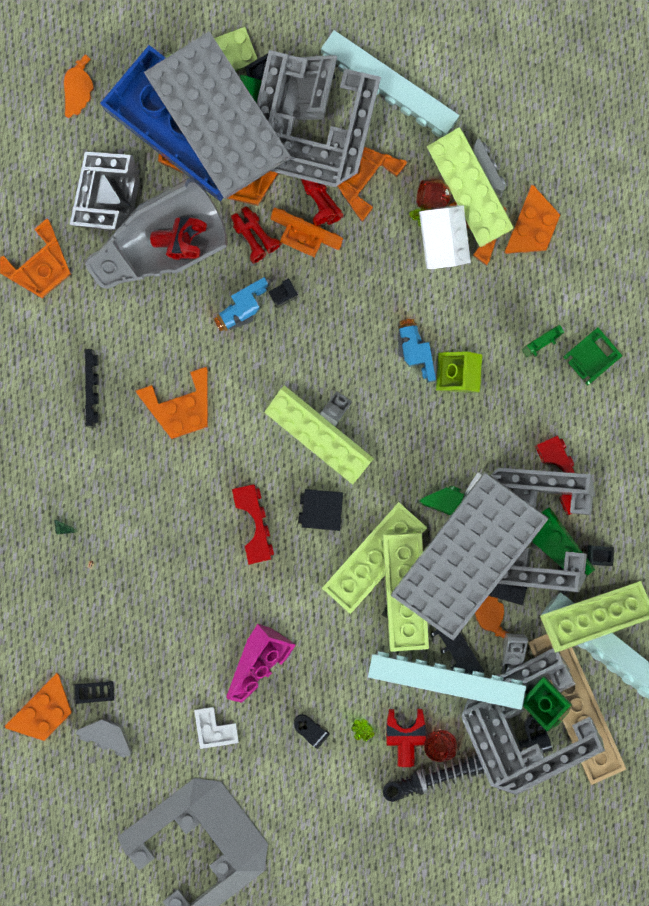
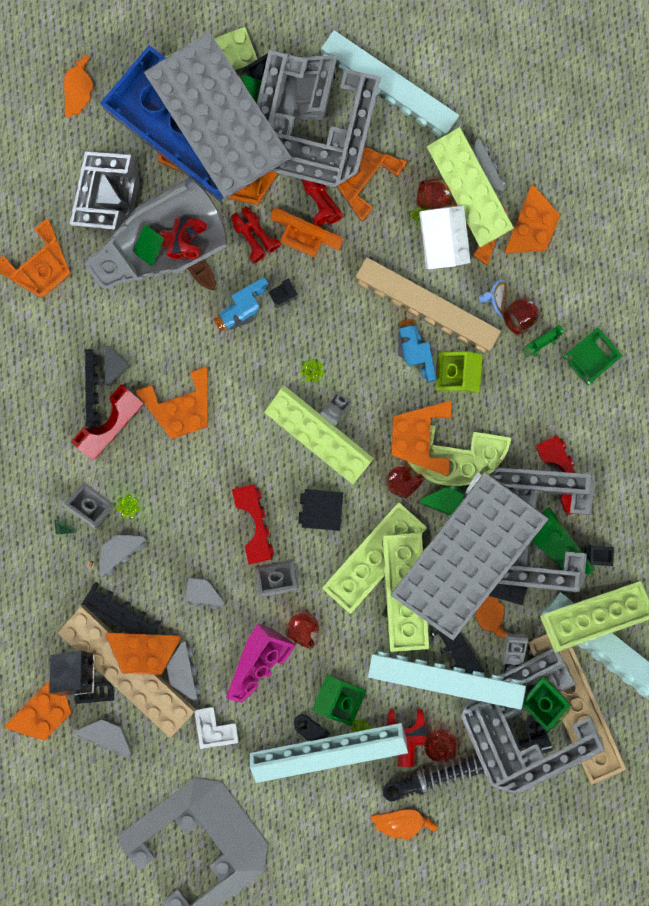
none -> black piece [49,650,94,696]
none -> tan plate [58,604,196,738]
none -> light grey slope [63,483,115,529]
none -> arch [71,384,143,461]
none -> black hinge [81,582,161,635]
none -> light grey slope [99,534,148,577]
none -> dark grey slope [105,346,130,386]
none -> orange wing [105,633,181,675]
none -> clear neon green plant [116,494,141,518]
none -> green sticker [133,224,164,266]
none -> light grey slope [167,641,201,700]
none -> light grey slope [185,577,225,609]
none -> reddish brown plate [187,259,216,290]
none -> light aqua brick [250,723,408,783]
none -> light grey slope [255,560,298,597]
none -> clear red helmet [286,612,319,649]
none -> clear neon green plant [300,359,325,383]
none -> green slope [312,674,367,726]
none -> tan brick [355,257,501,353]
none -> orange animal [371,808,438,840]
none -> clear red helmet [386,465,424,499]
none -> orange wing [391,401,452,476]
none -> yellowish green plate [407,425,511,487]
none -> shield [479,279,506,319]
none -> clear red helmet [503,299,539,336]

